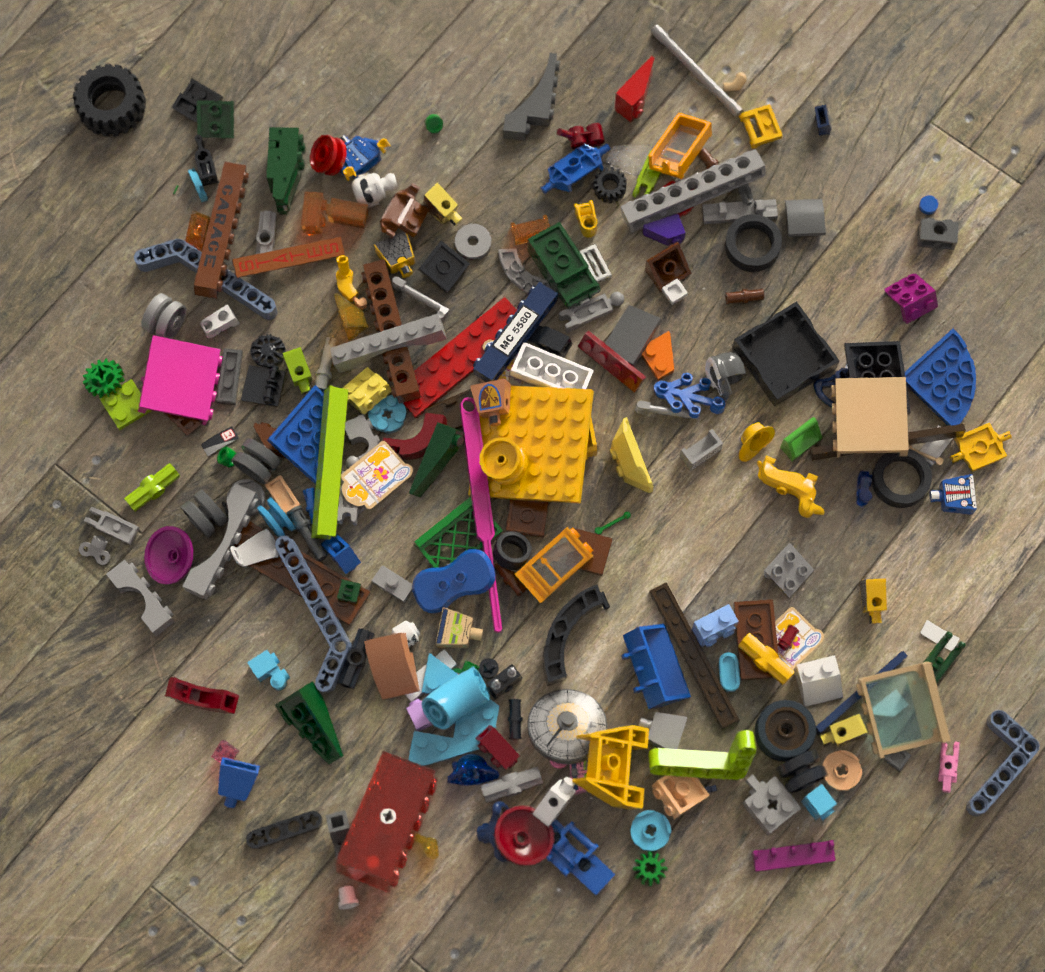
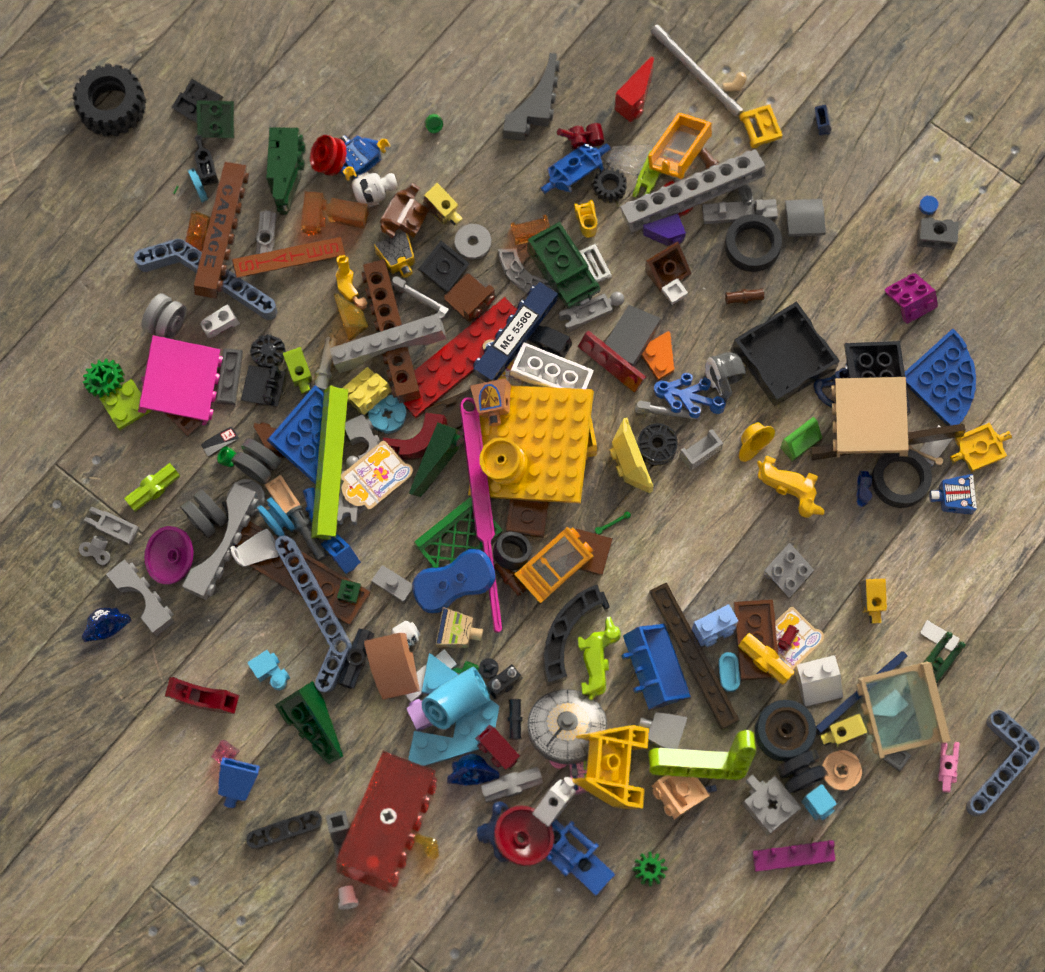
medium azure plate [630,810,671,851] -> none
none -> clear blue hat [82,608,132,642]
none -> reddish brown bracket [444,274,495,323]
none -> lime animal [578,617,621,700]
none -> black wheel [637,423,678,466]

